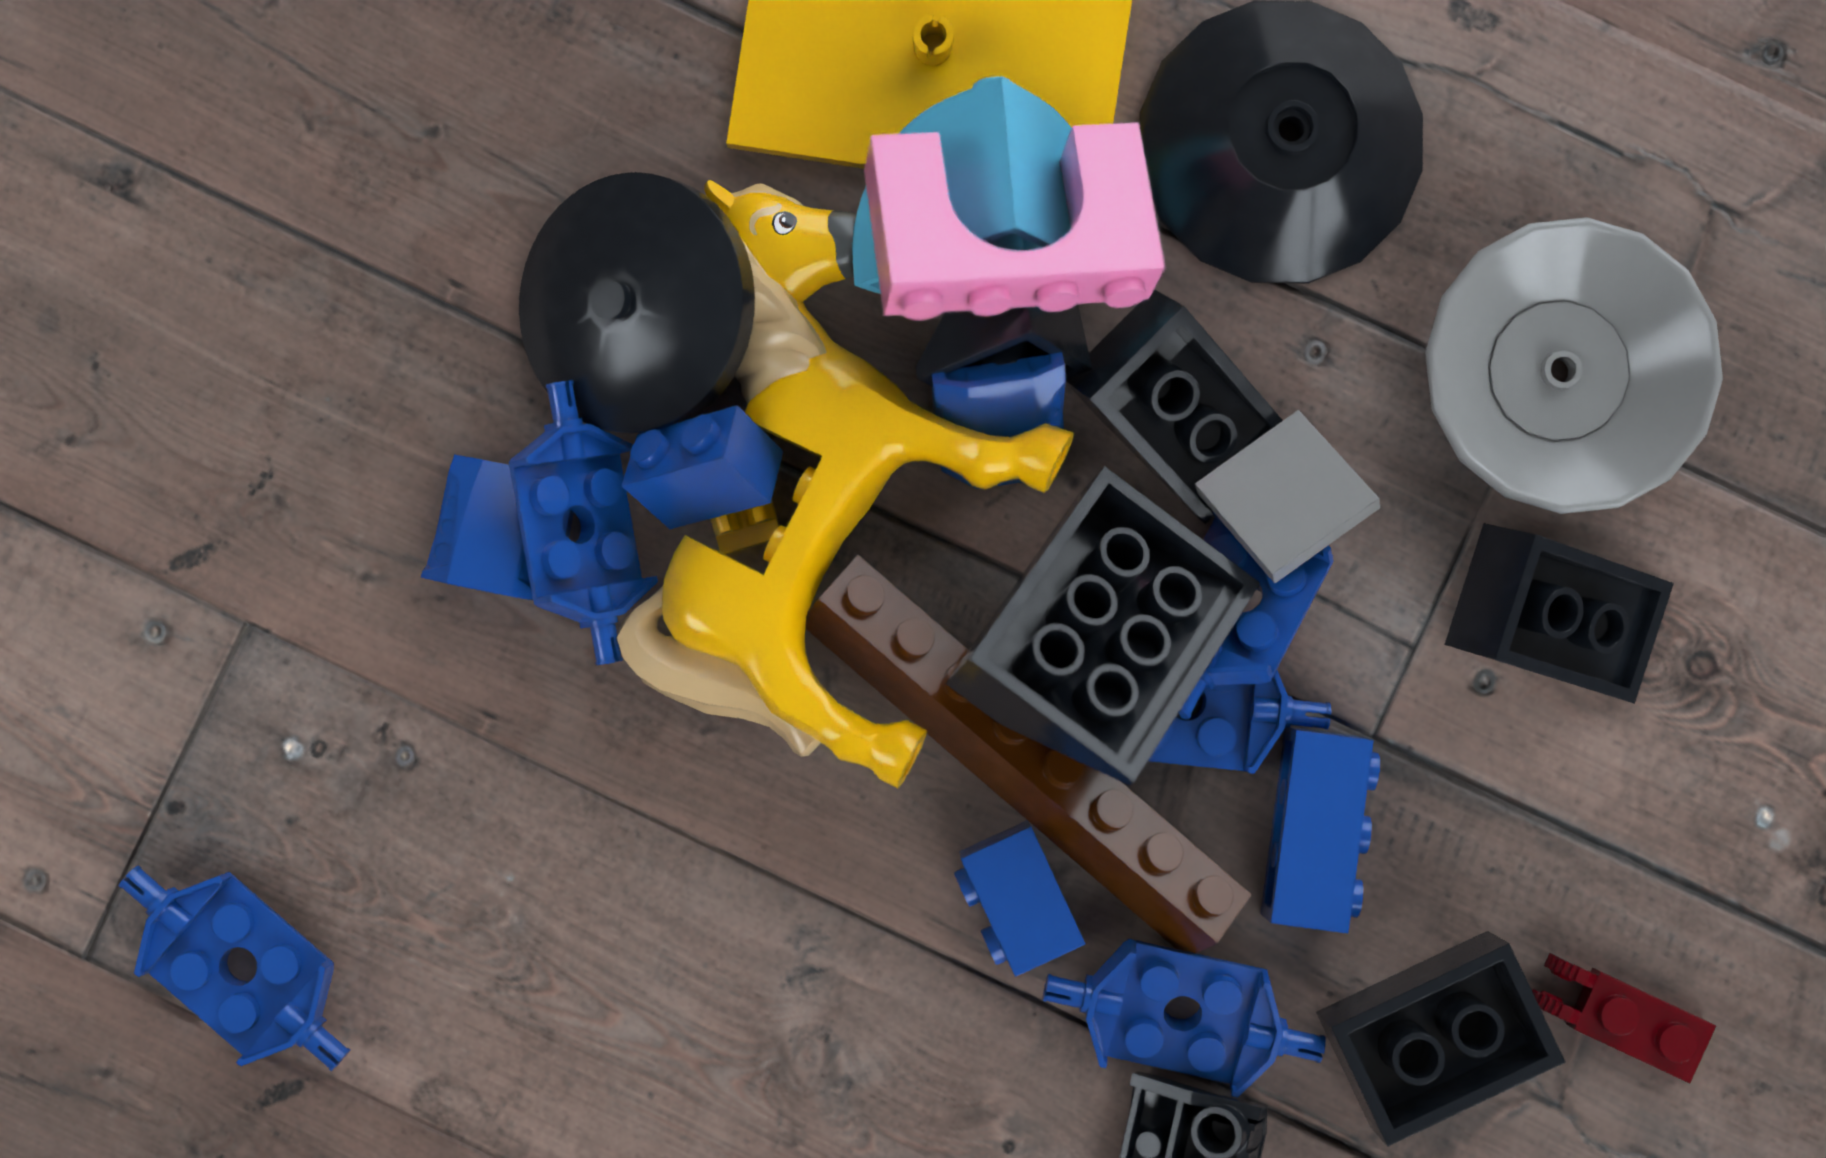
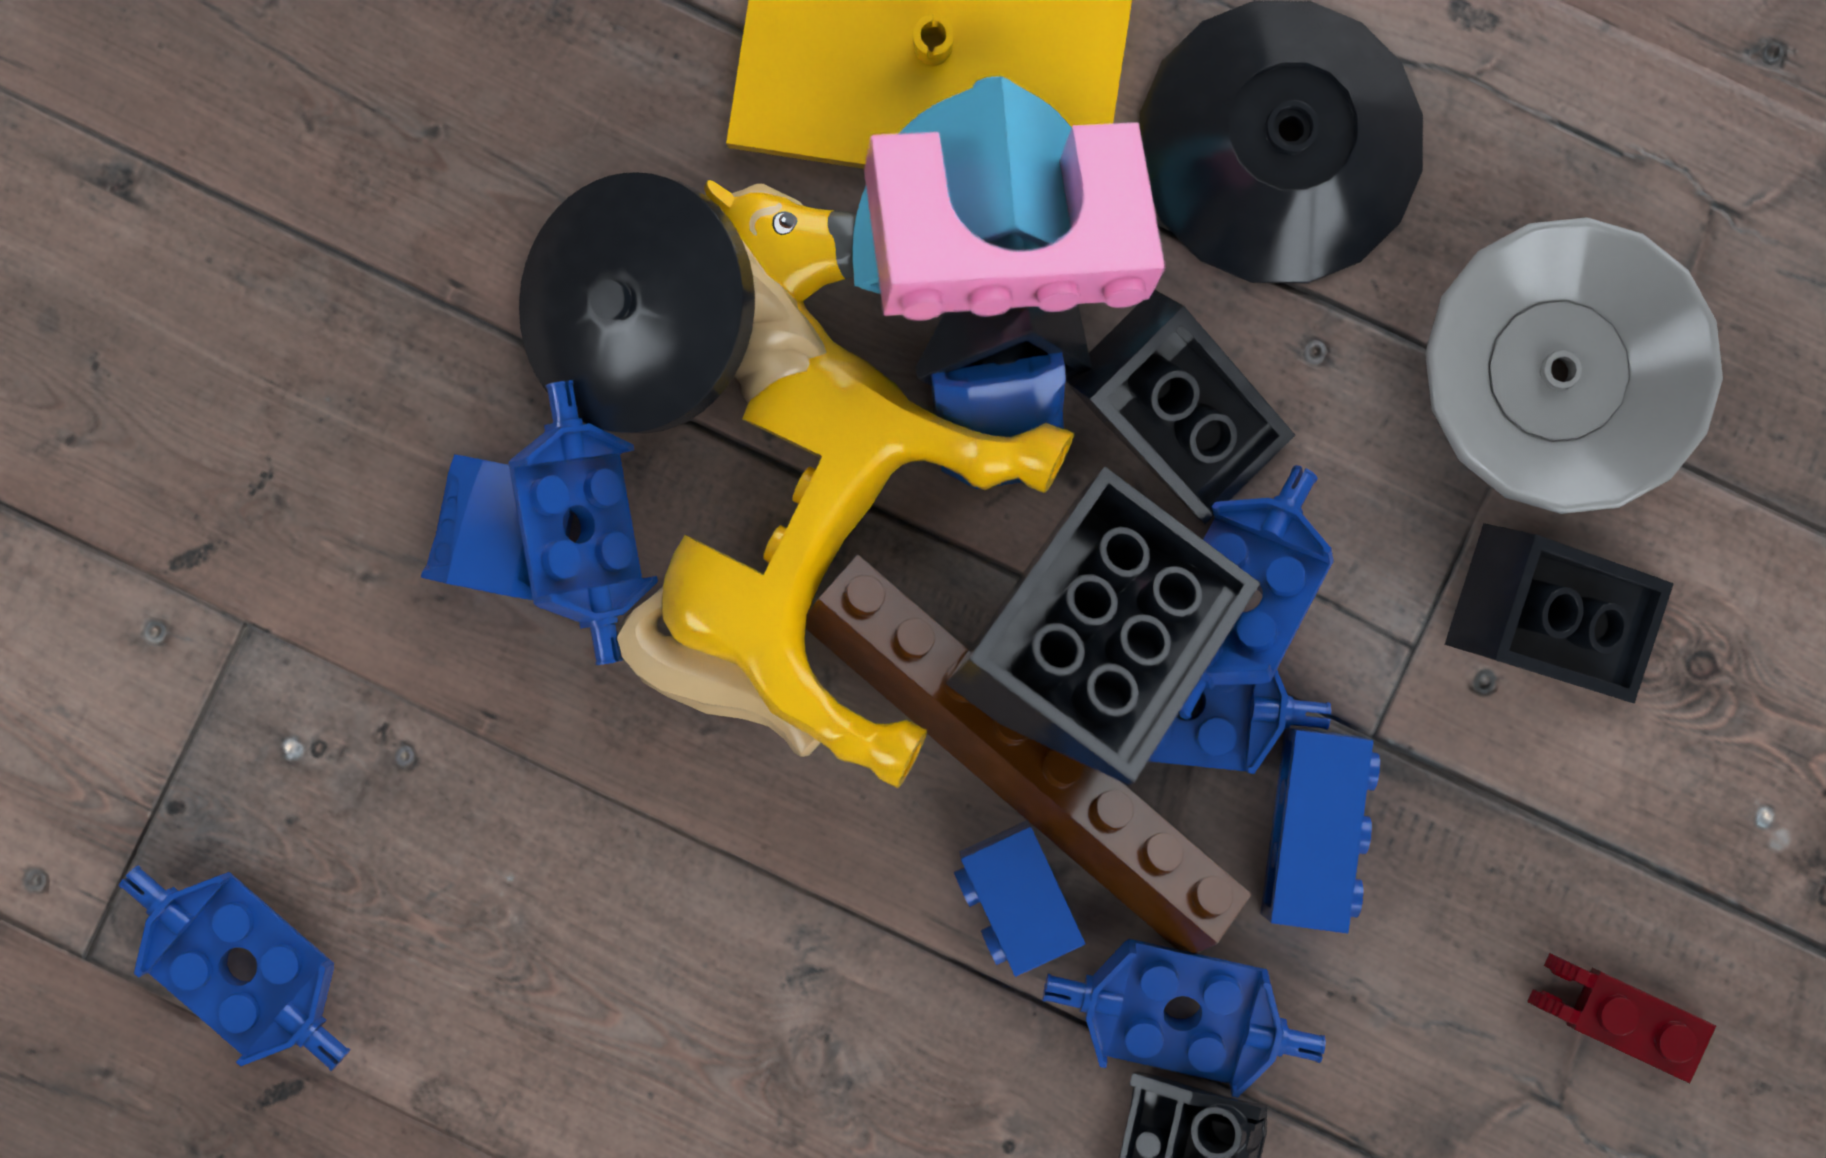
blue brick [622,405,783,529] -> none
yellow tile [710,499,780,555] -> none
light grey tile [1195,410,1380,583] -> none
black brick [1316,931,1566,1147] -> none

